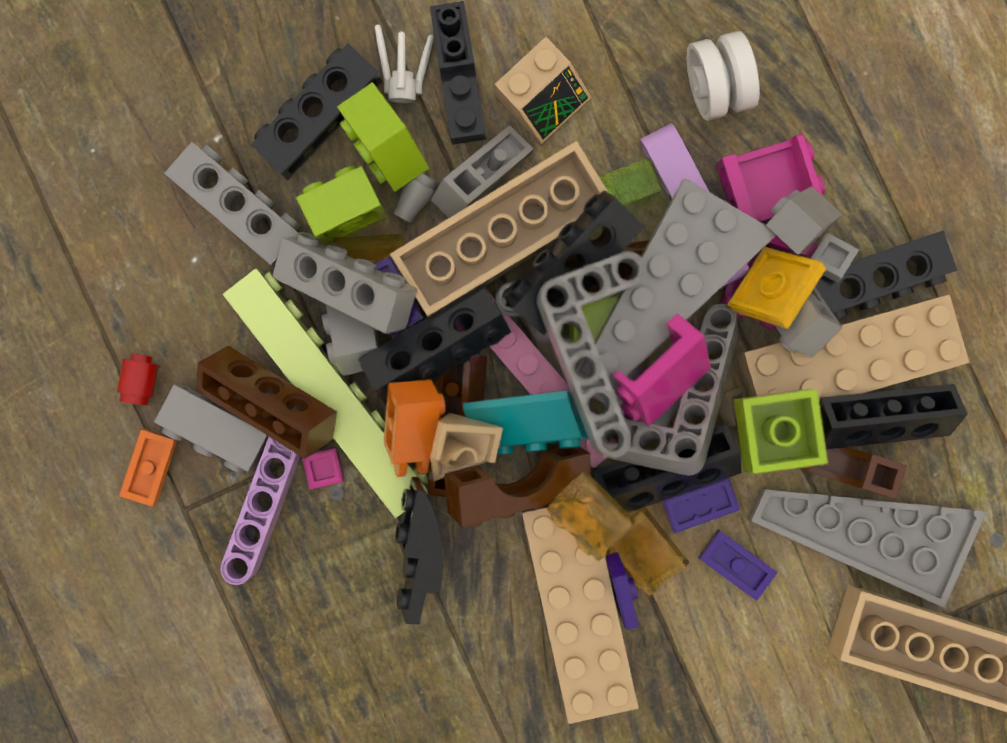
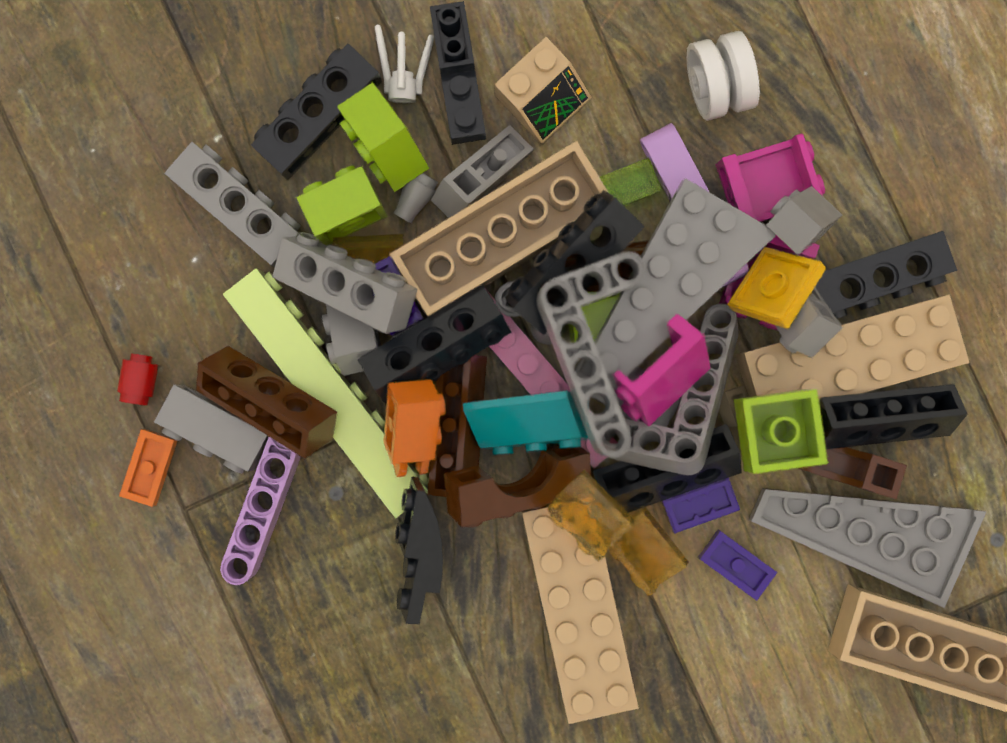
dark pink tile [302,448,345,490] -> none
tan slope [430,413,503,481] -> none
dark purple plate [605,552,639,630] -> none
light grey plate [811,233,859,283] -> none

